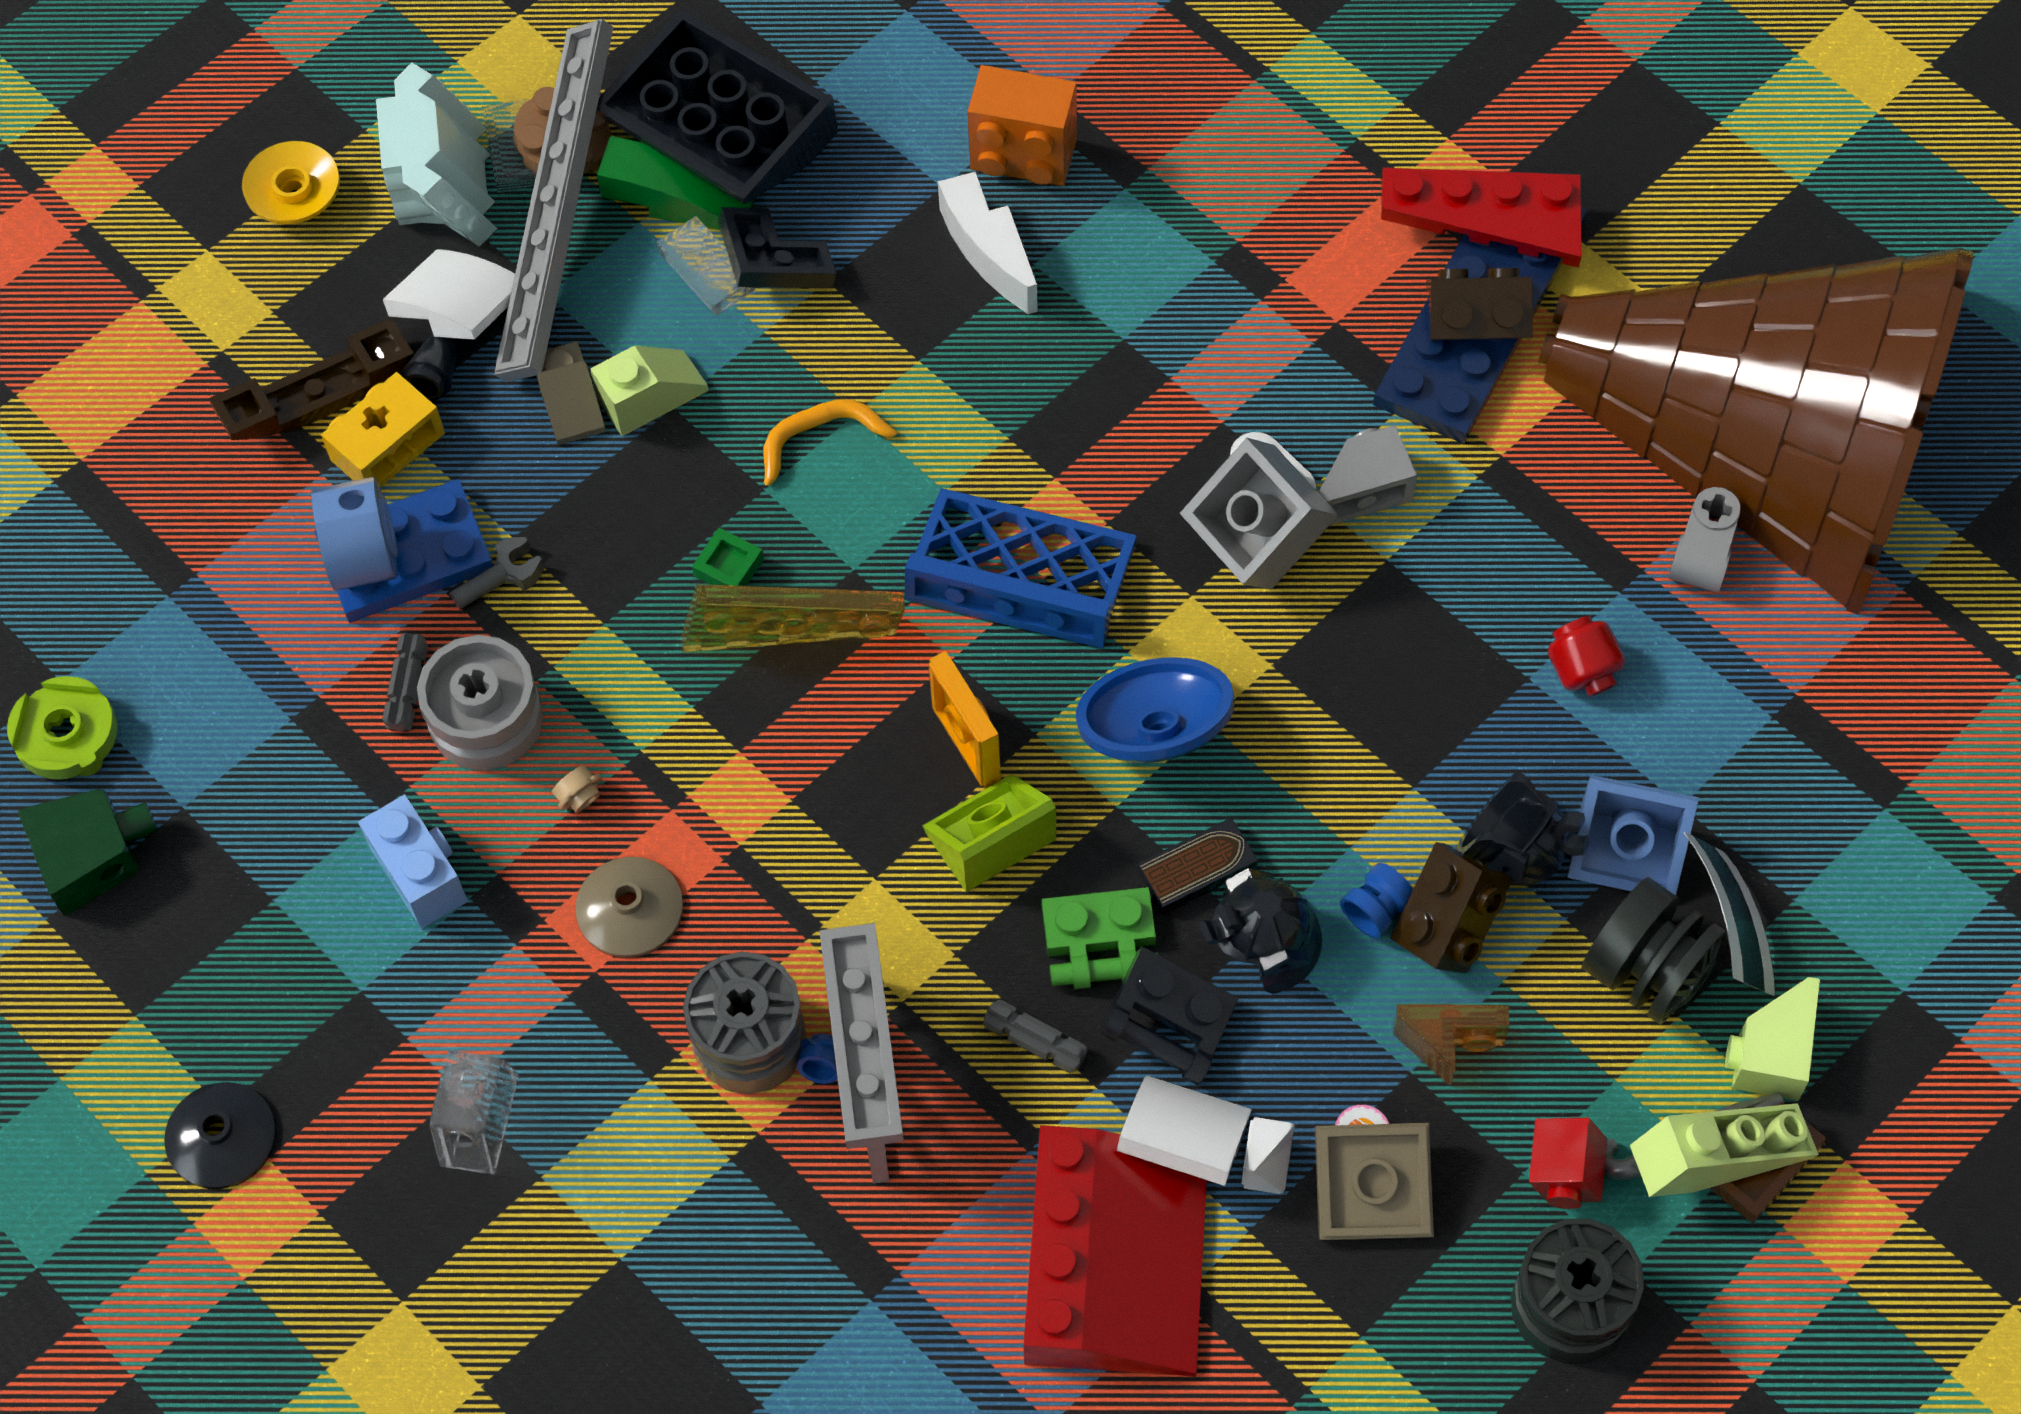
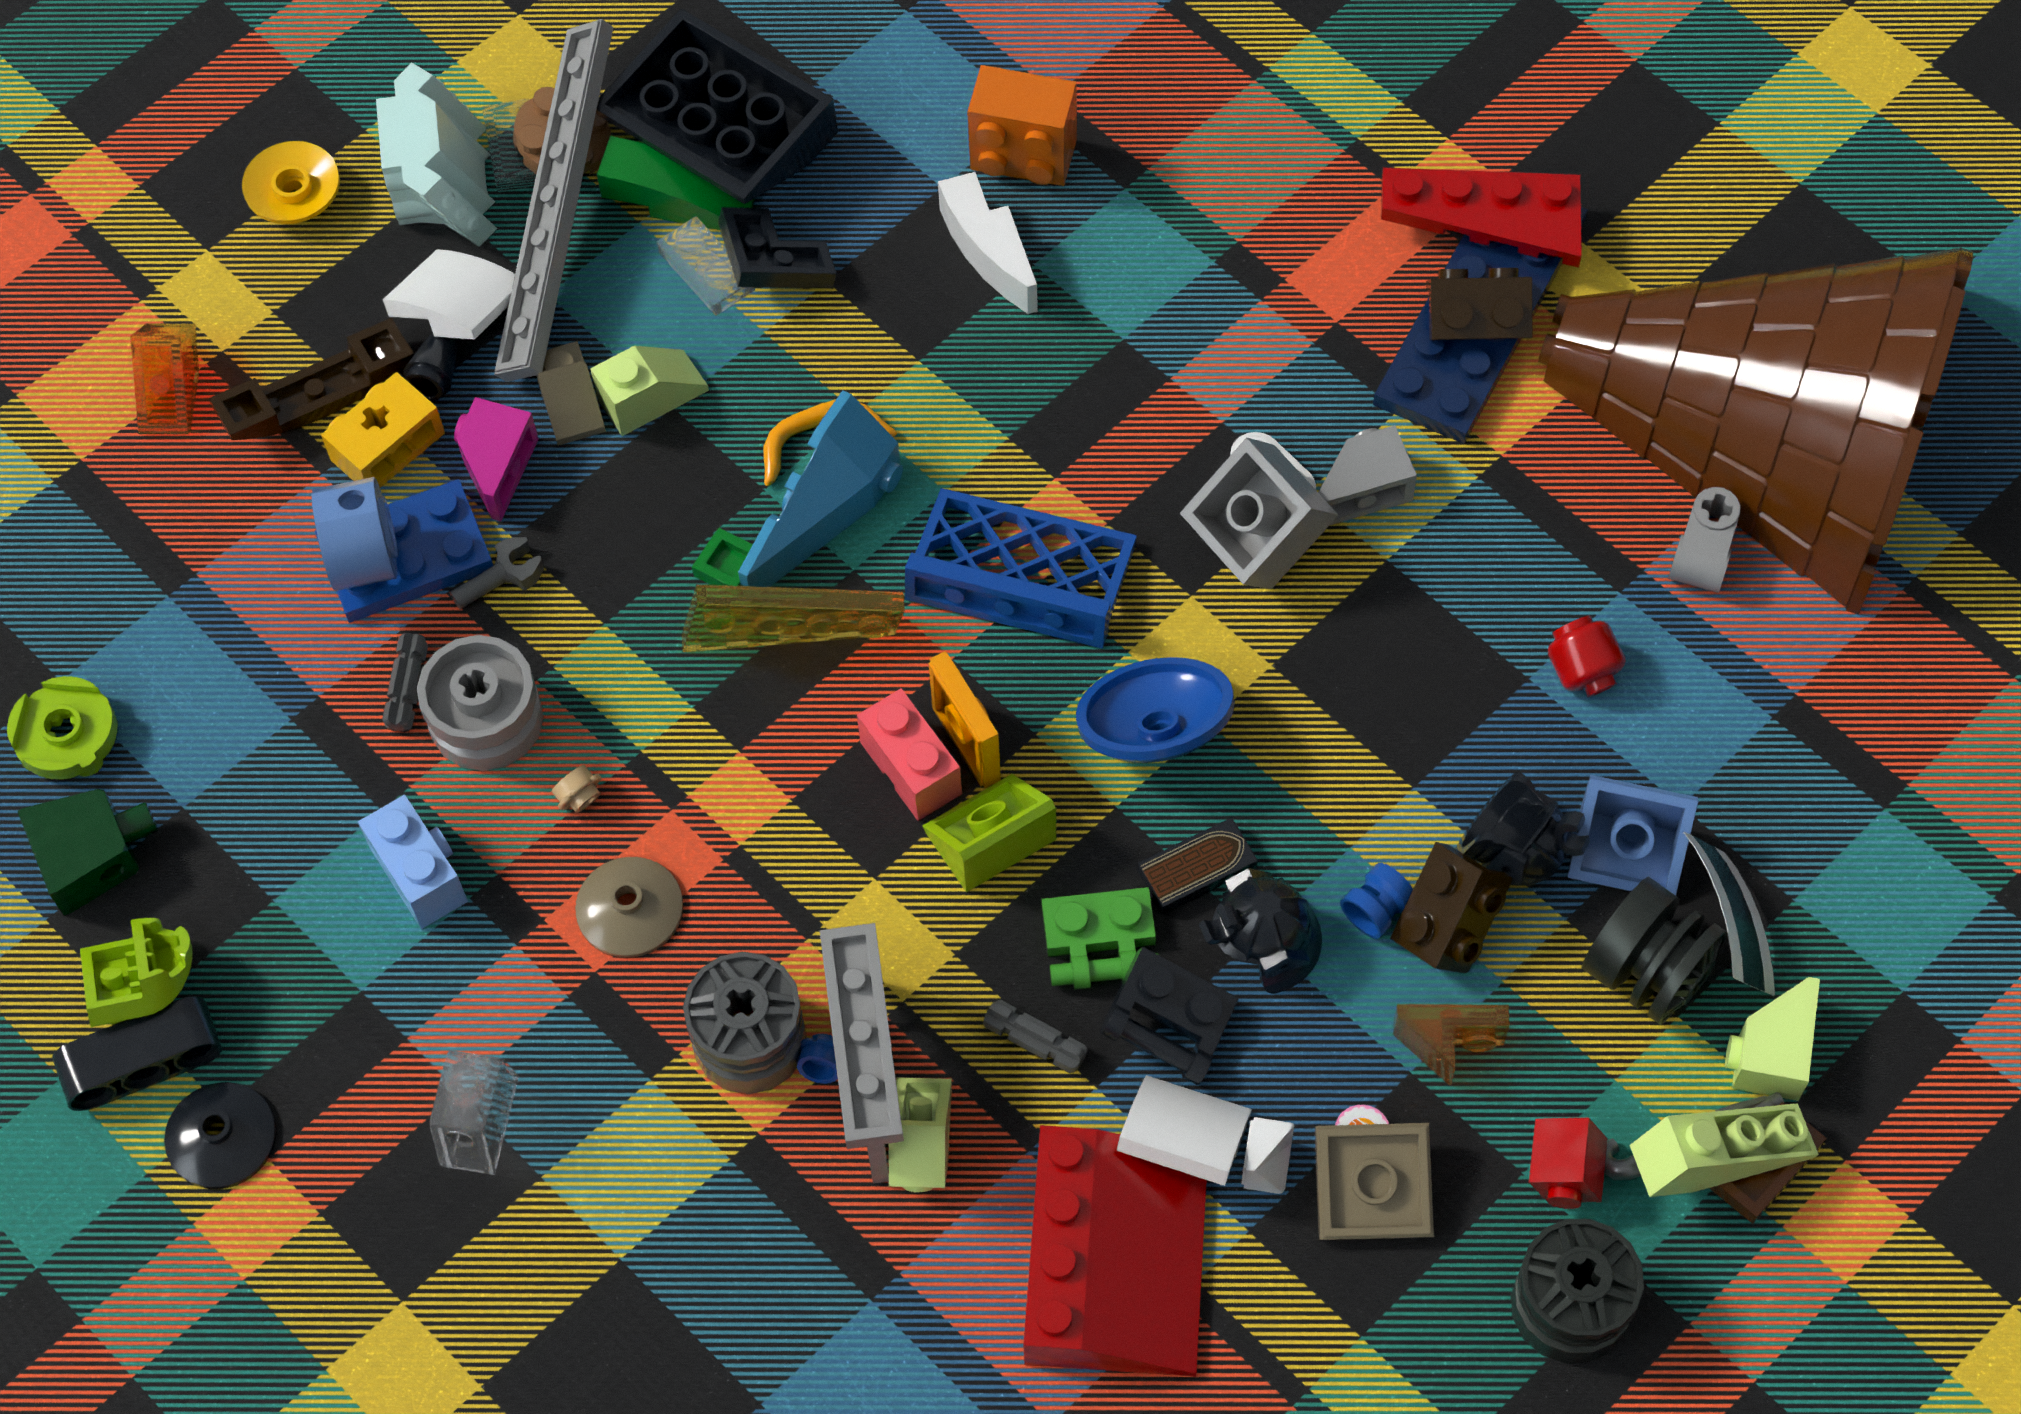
none -> black beam [52,996,222,1111]
none -> lime slope [80,918,193,1027]
none -> clear orange slope [130,323,199,434]
none -> dark pink slope [454,397,539,522]
none -> dark azure wedge [738,390,903,601]
none -> coral brick [857,688,962,821]
none -> yellowish green slope [889,1077,952,1192]

